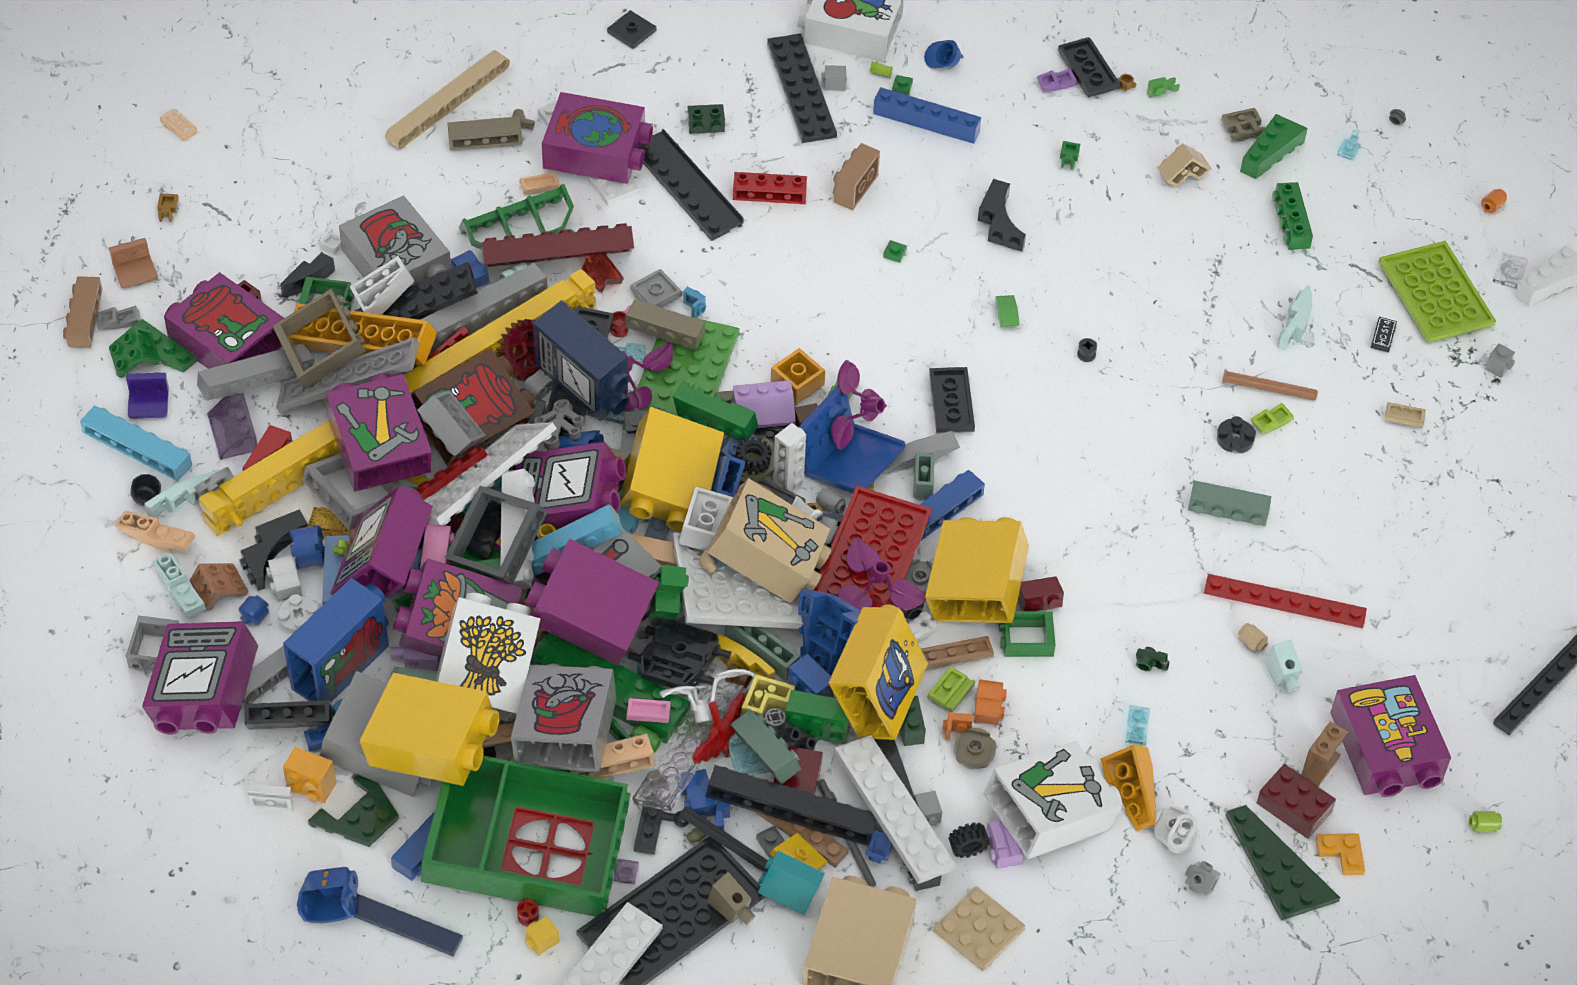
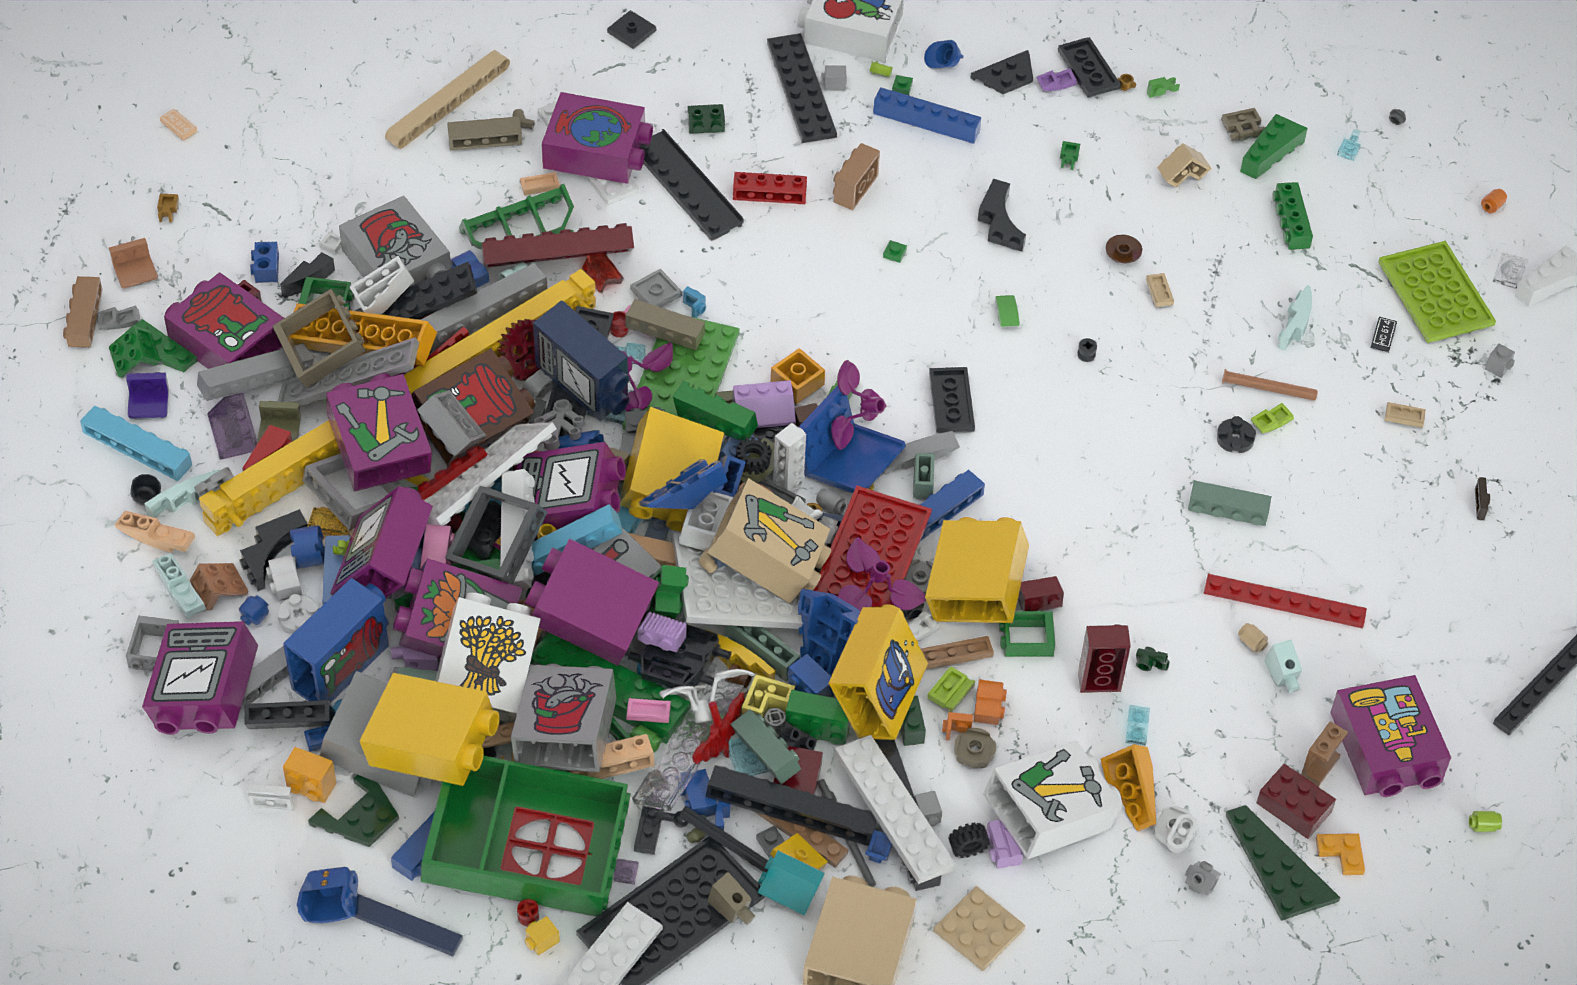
none -> blue brick [250,241,279,283]
none -> olive bracket [257,401,301,443]
none -> blue wedge [638,459,728,509]
none -> lavender brick [638,612,686,652]
none -> black wing [970,50,1033,94]
none -> dark red brick [1078,624,1131,693]
none -> reddish brown dish [1105,234,1143,264]
none -> tan plate [1146,273,1174,307]
none -> dark brown plate [1475,477,1490,520]

